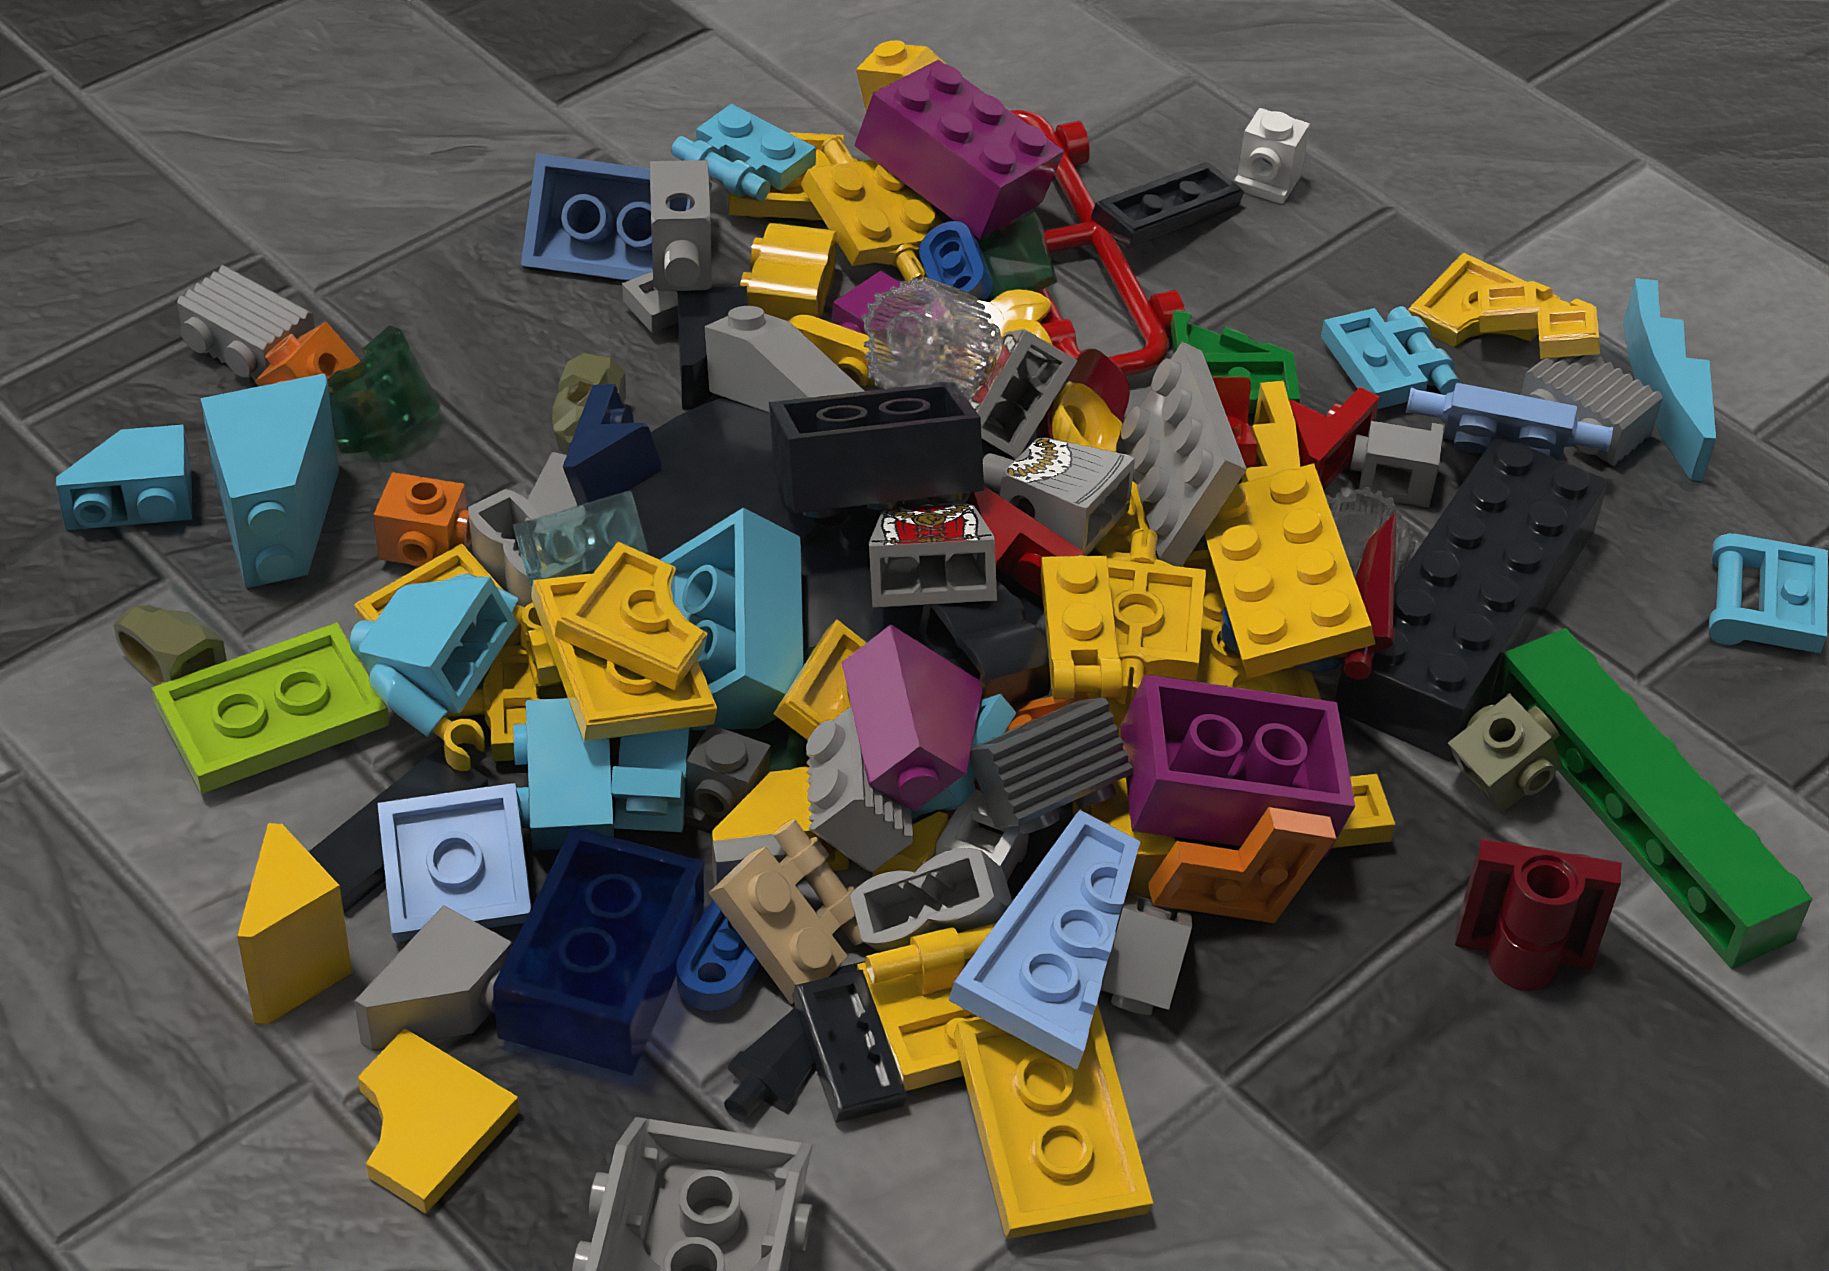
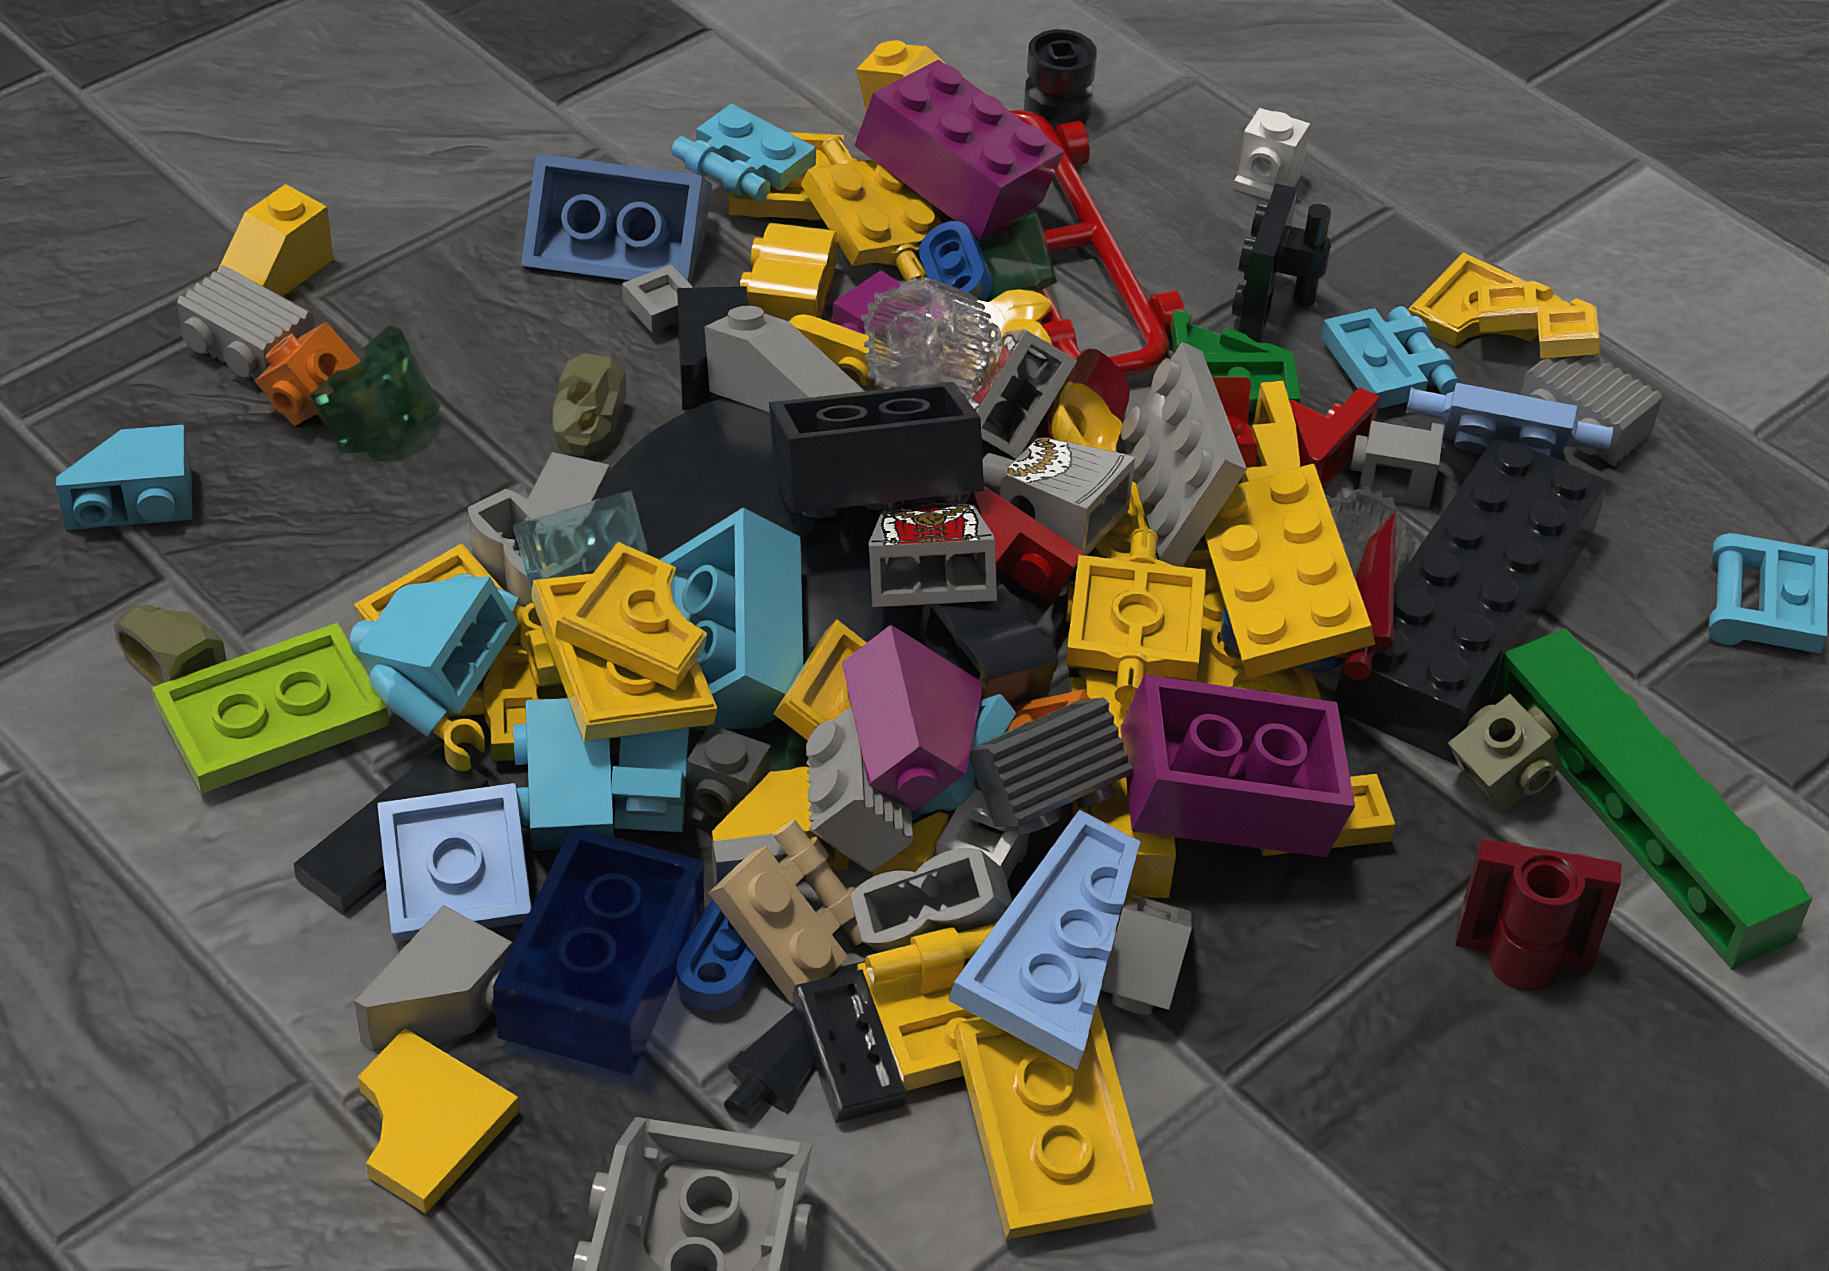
medium azure slope [200,373,339,588] -> none
yellow slope [237,823,353,1024] -> none
orange brick [373,472,471,566] -> none
dark blue slope [563,384,662,512] -> none
light grey torso [650,160,712,291] -> none
yellow plate [1041,556,1122,700] -> none
black tile [1091,161,1245,249] -> none
orange plate [1148,807,1336,923] -> none
medium azure slope [1623,278,1716,482] -> none
none -> yellow slope [217,184,334,297]
none -> black wheel [1024,29,1097,130]
none -> black plate [1231,183,1331,343]

